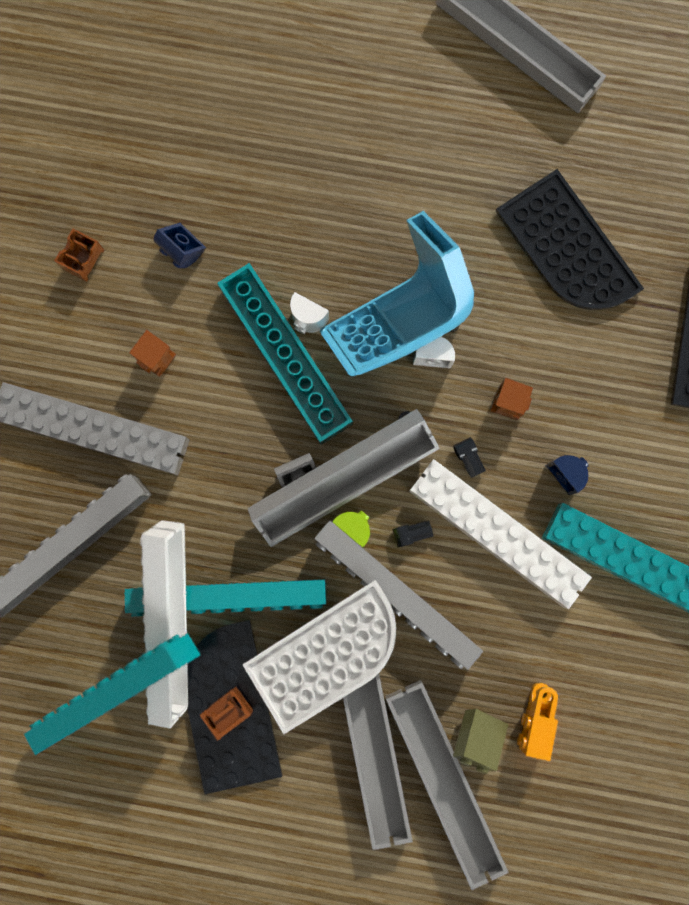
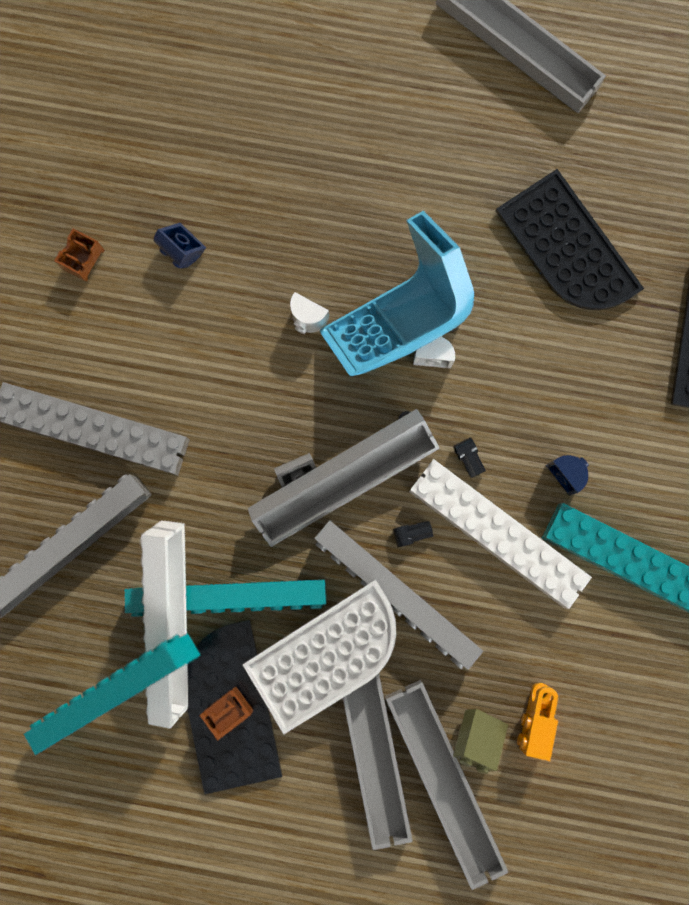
dark orange piece [129,330,176,377] -> none
teal brick [217,263,353,445] -> none
lime brick [333,510,370,548] -> none
dark orange piece [490,378,533,420] -> none

